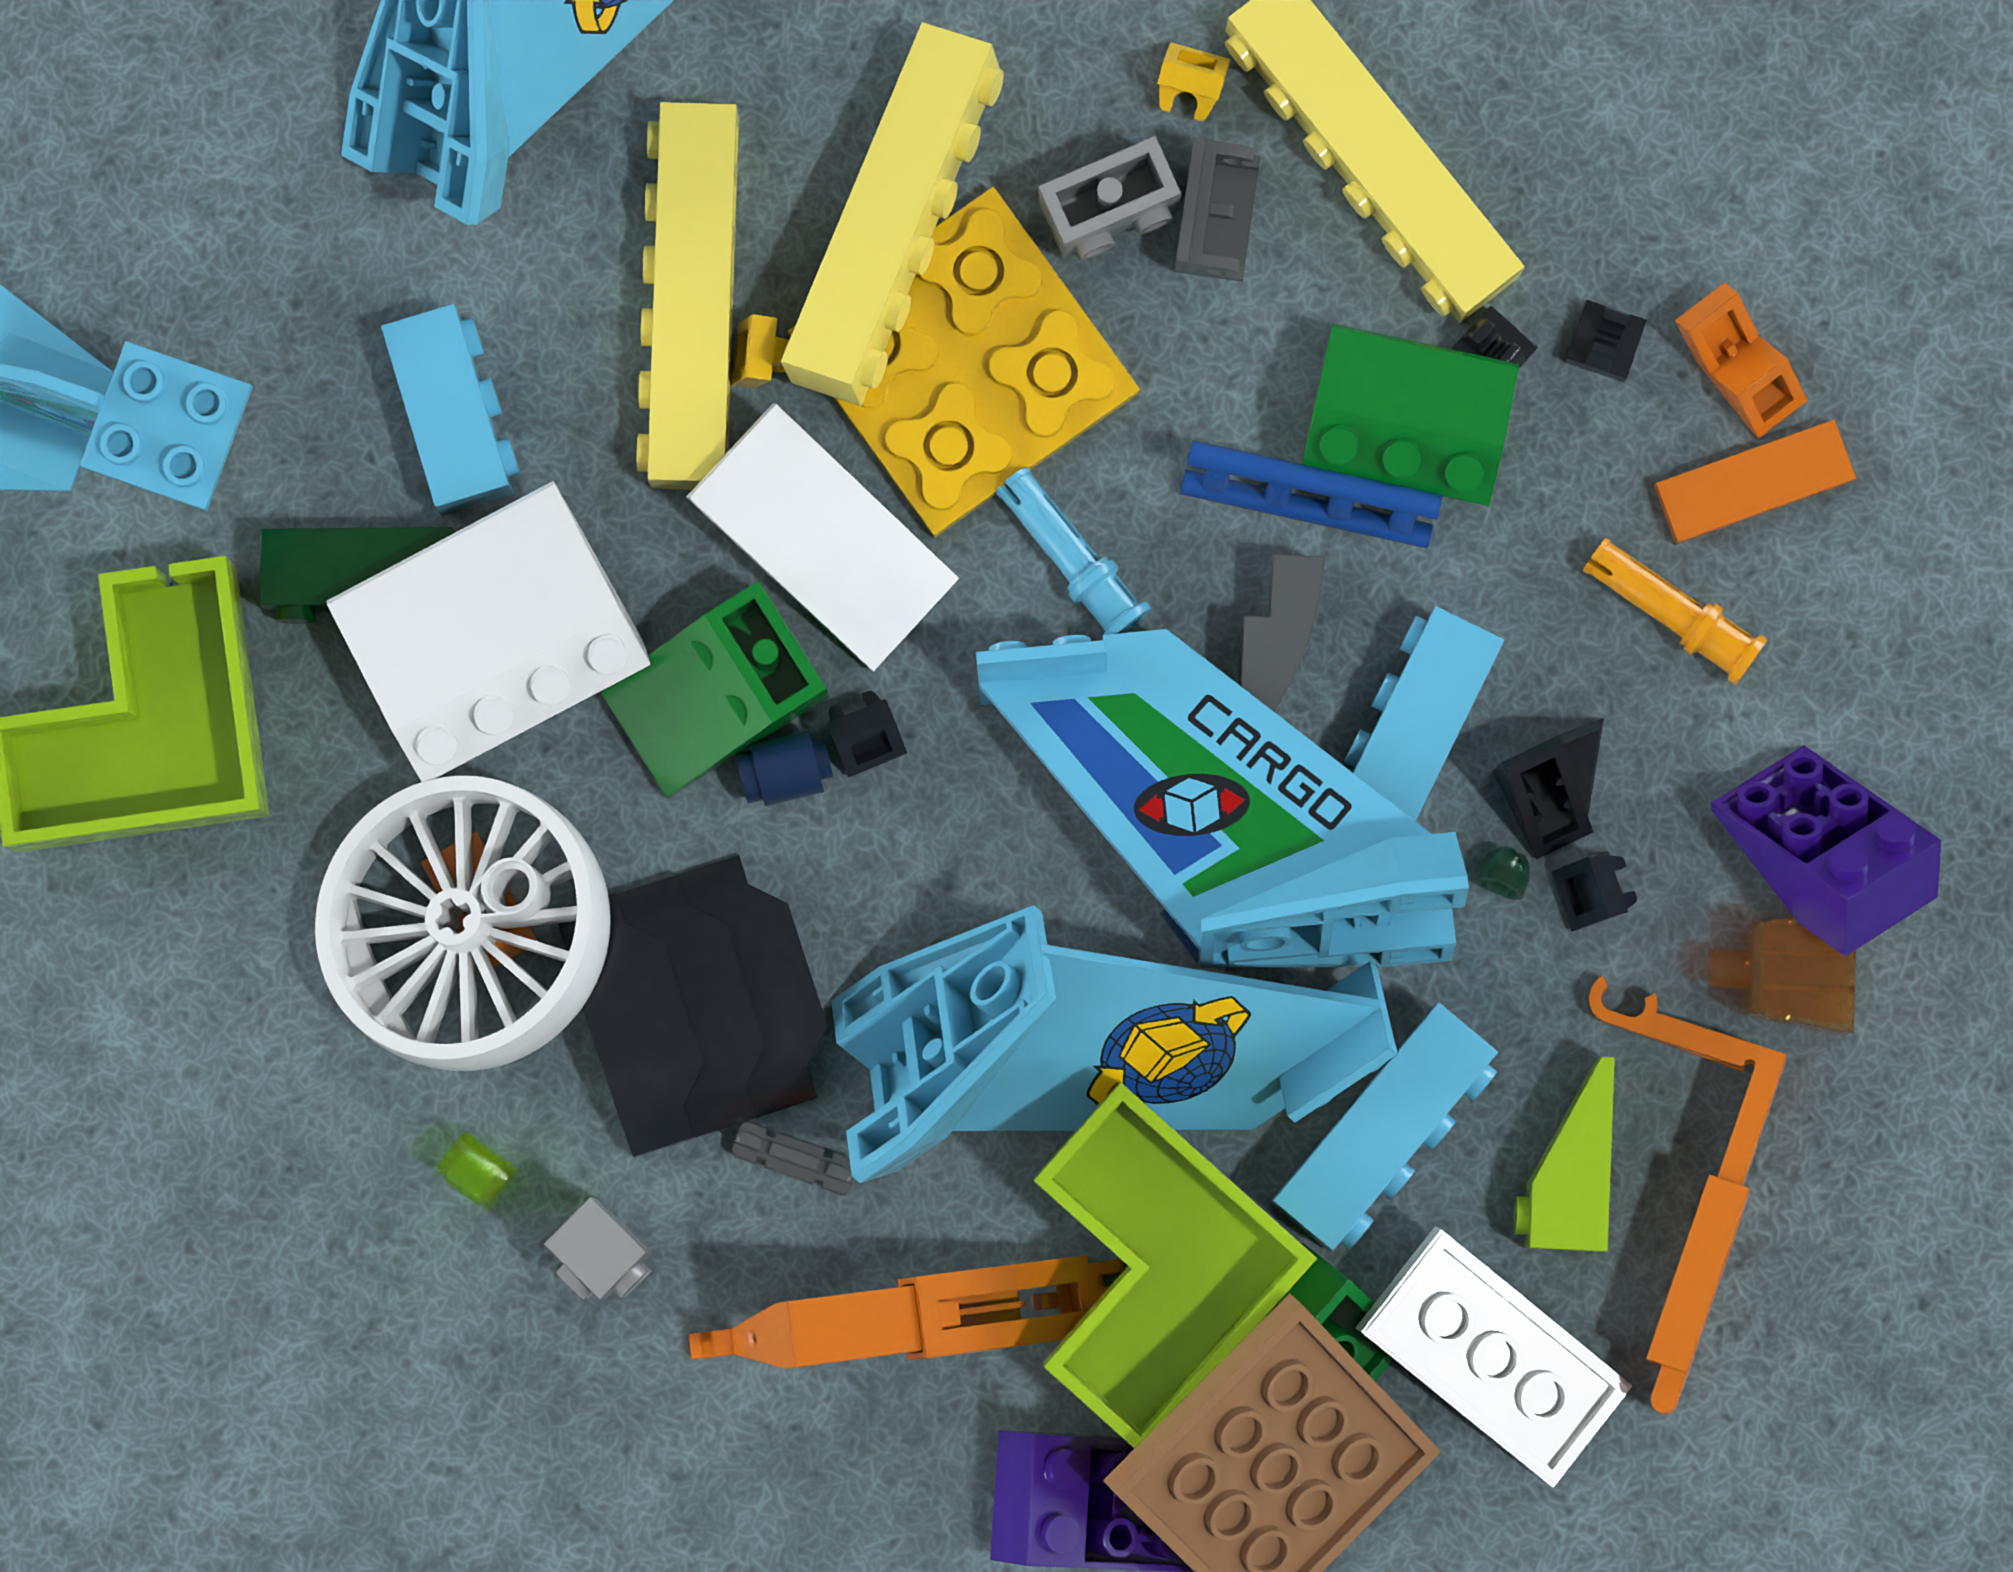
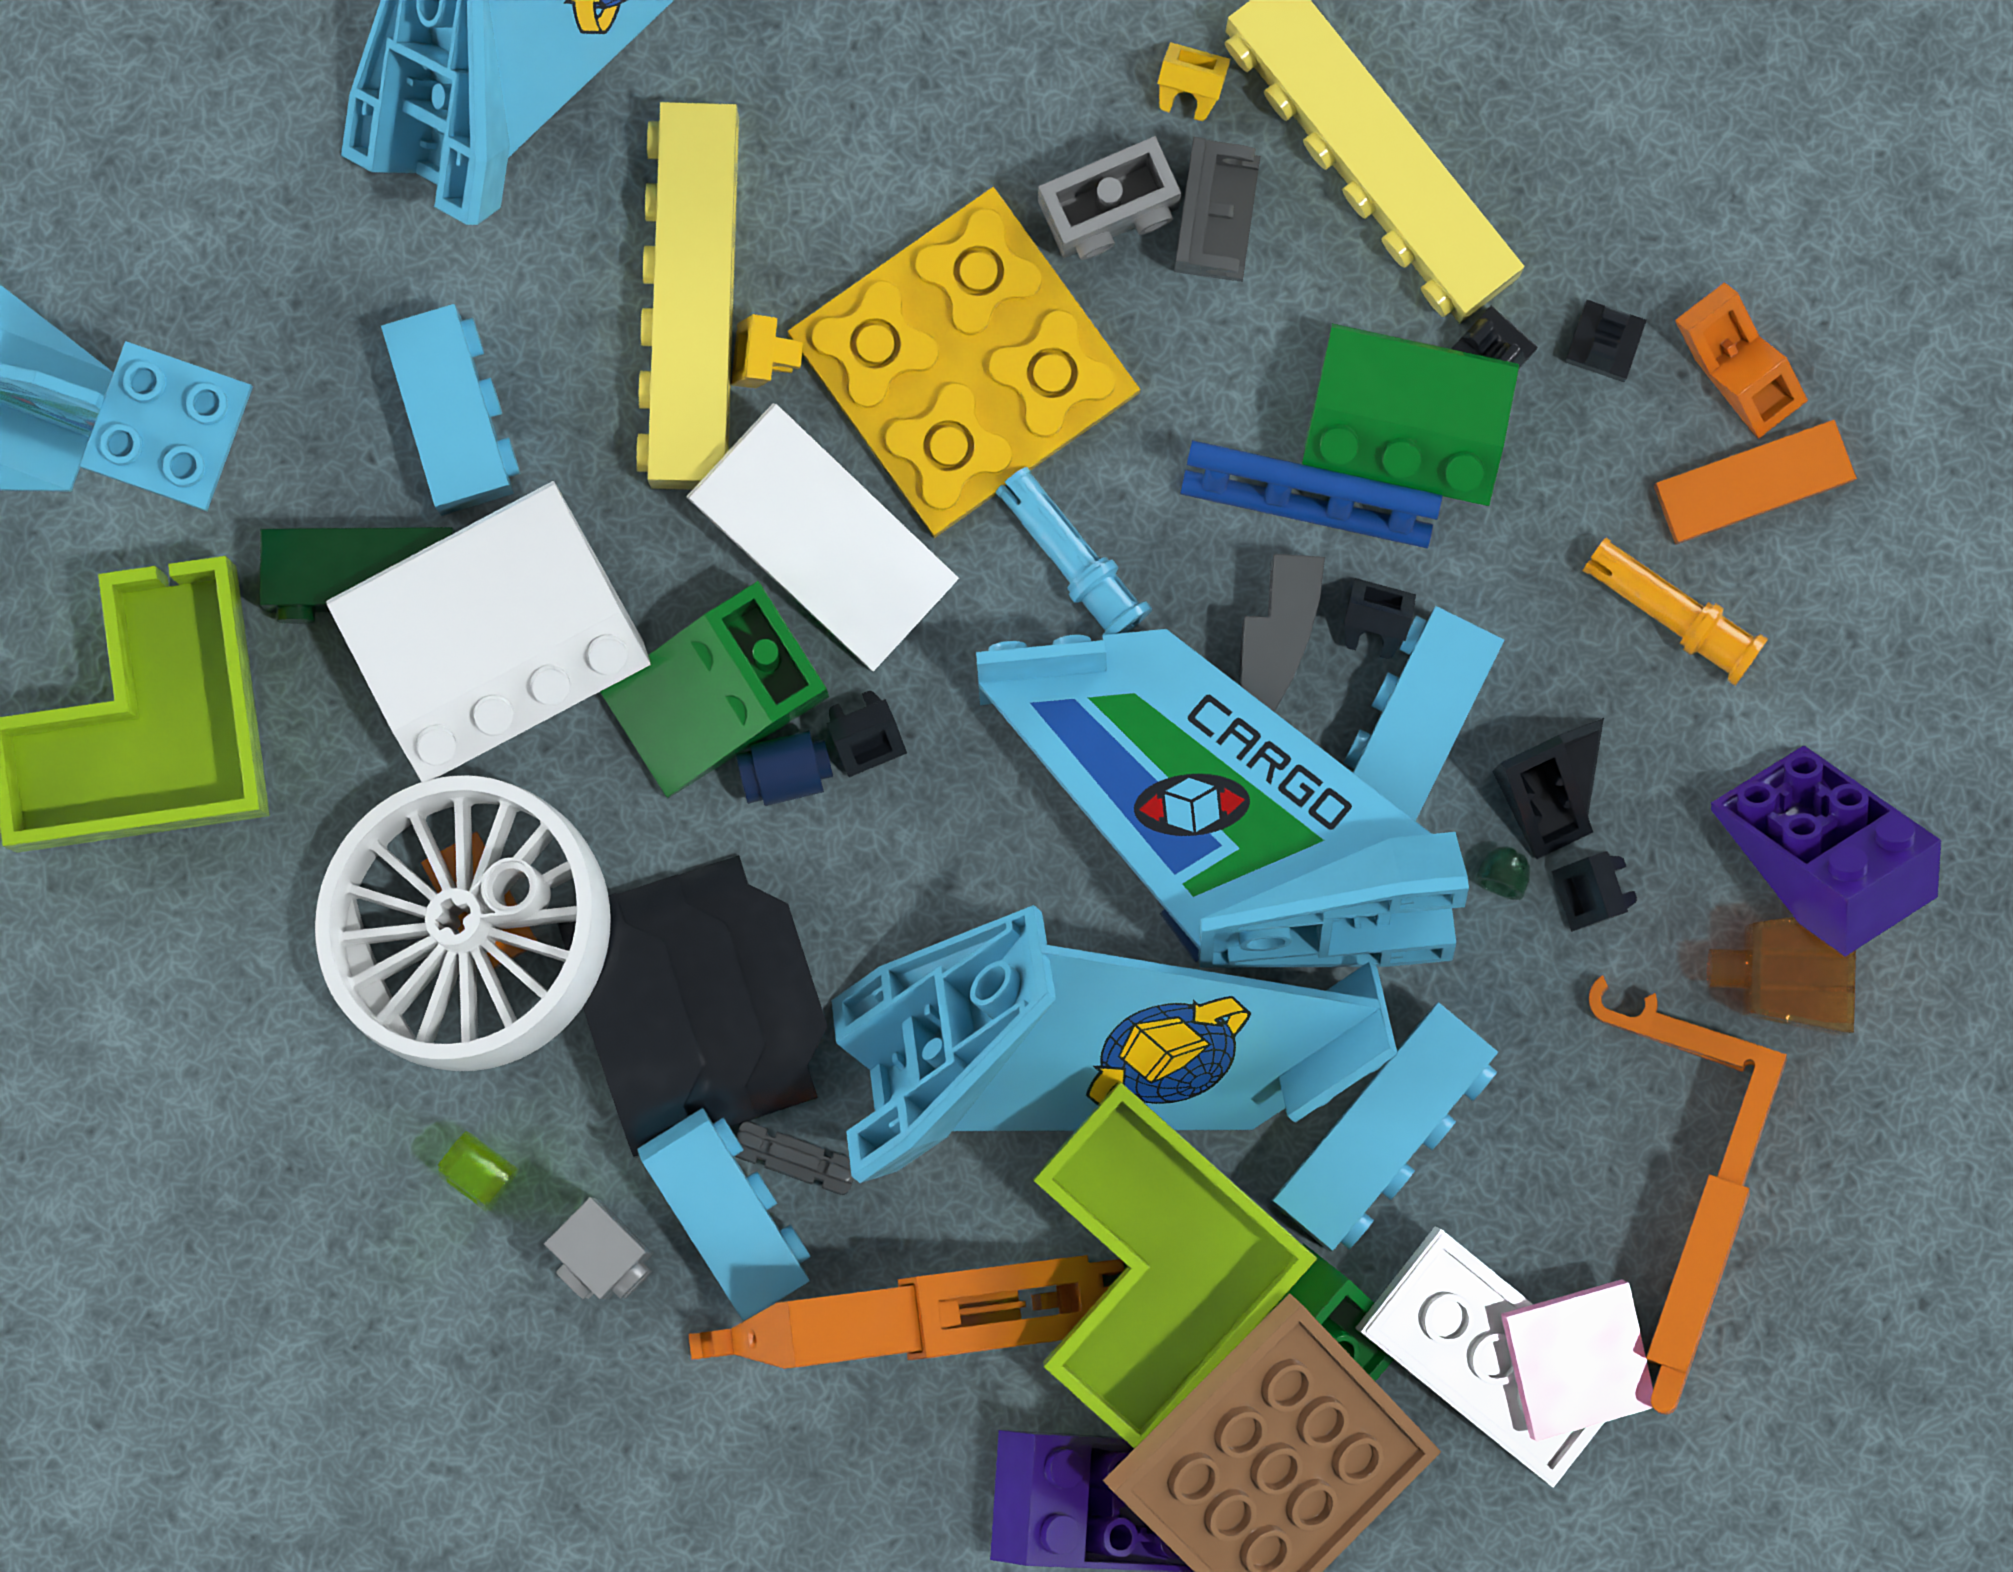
light yellow brick [781,22,1004,406] -> none
lime slope [1513,1057,1615,1252] -> none
none -> medium azure brick [637,1108,811,1321]
none -> black tile [1344,578,1416,659]
none -> tile [1501,1279,1653,1442]

